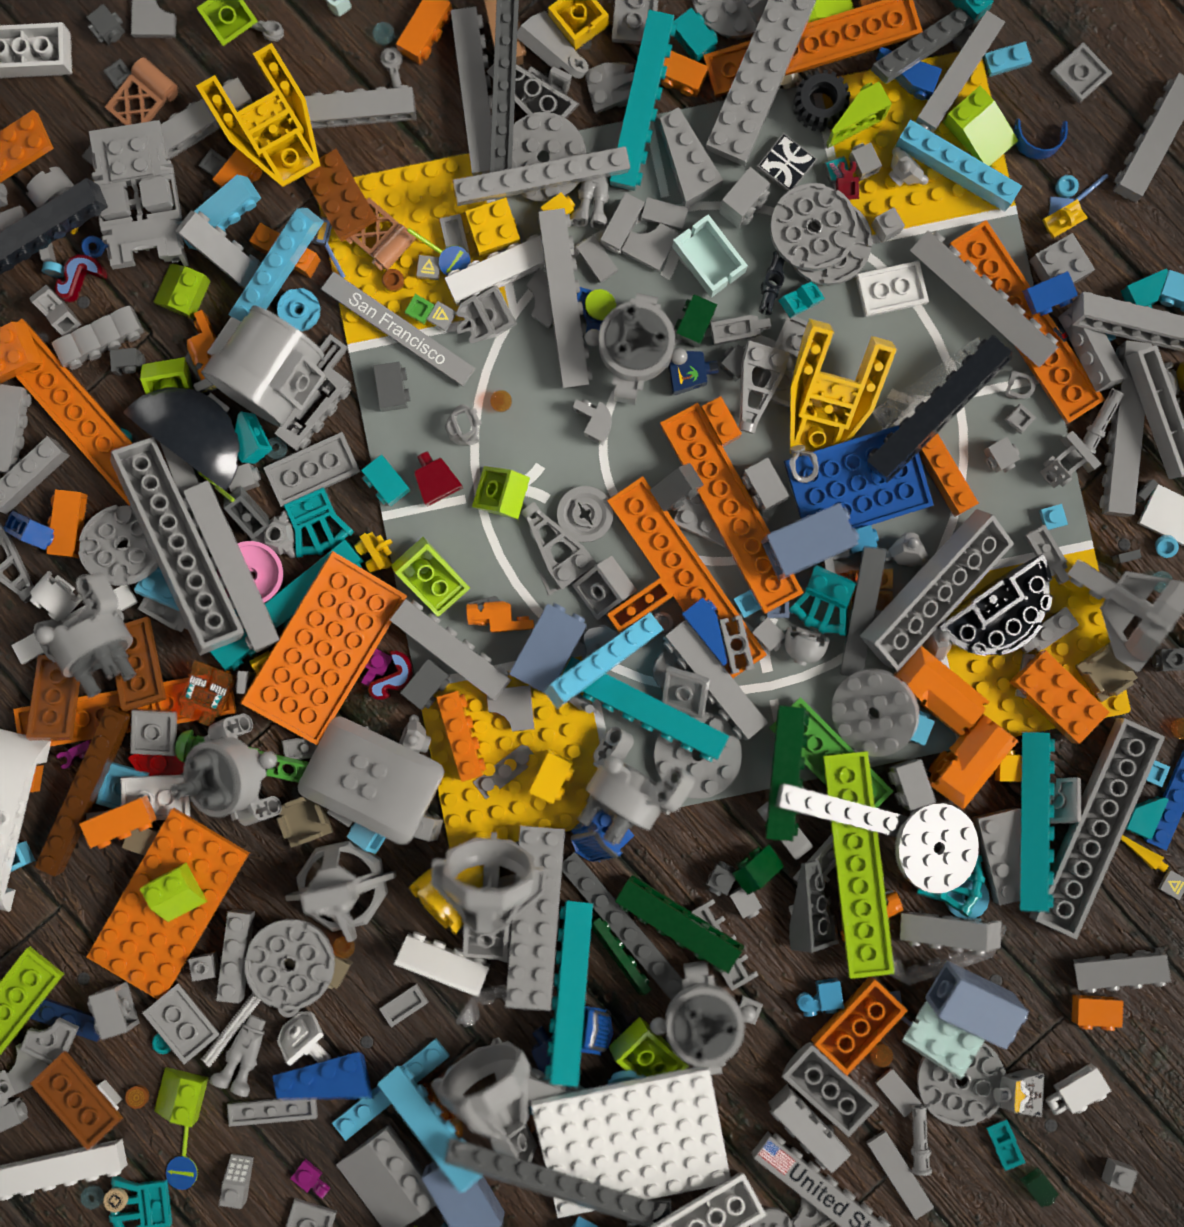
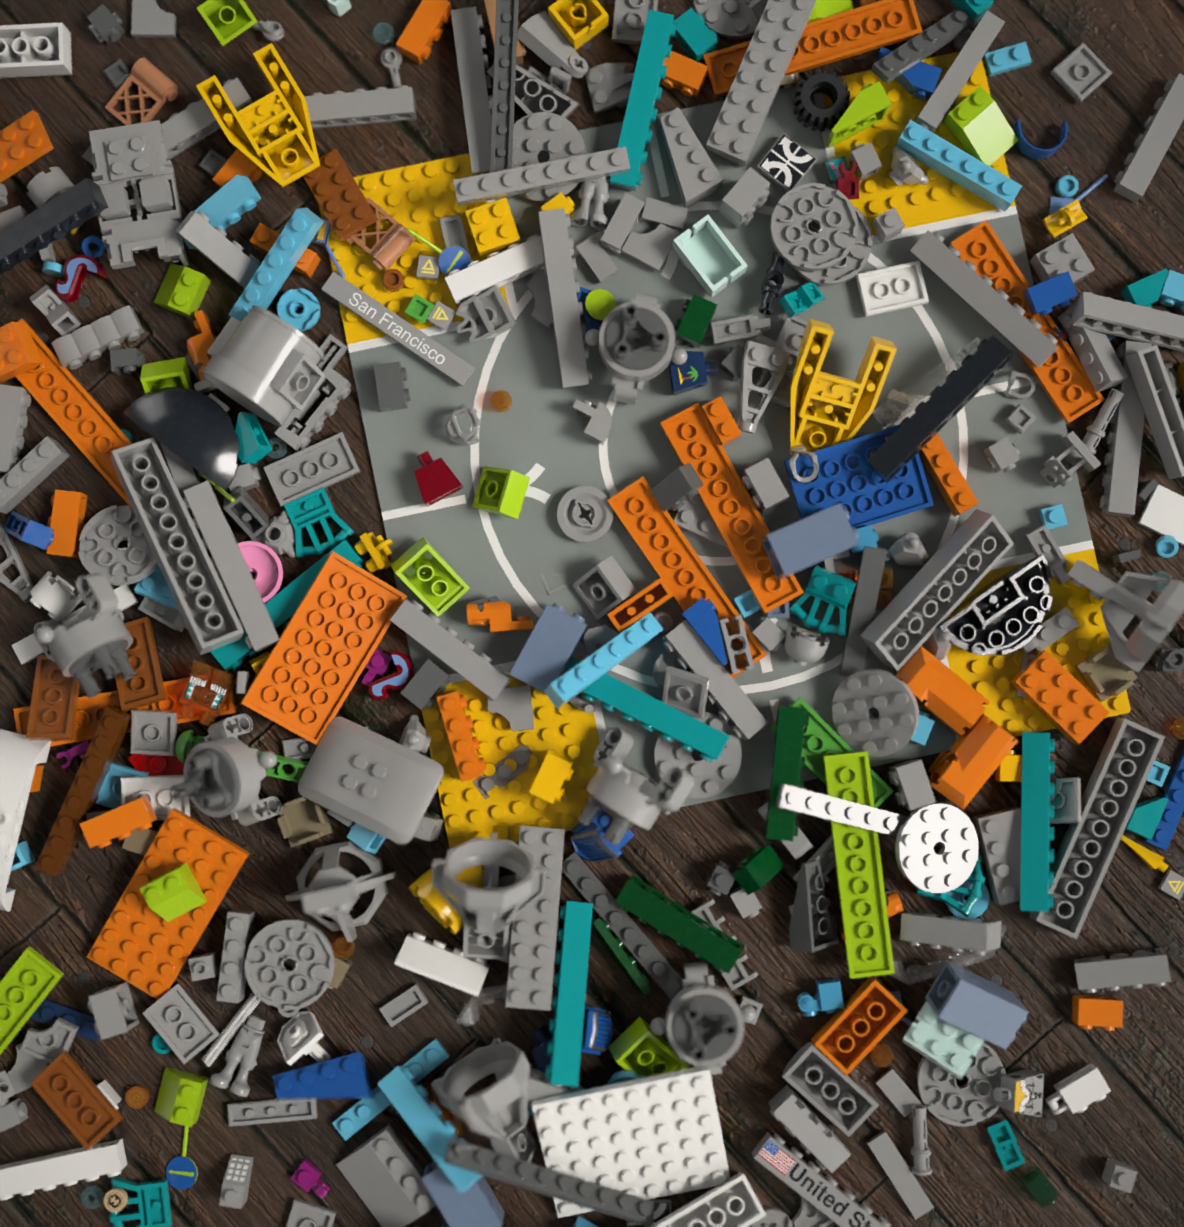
teal brick [361,454,411,506] -> none
light grey plate [521,502,597,590] -> none

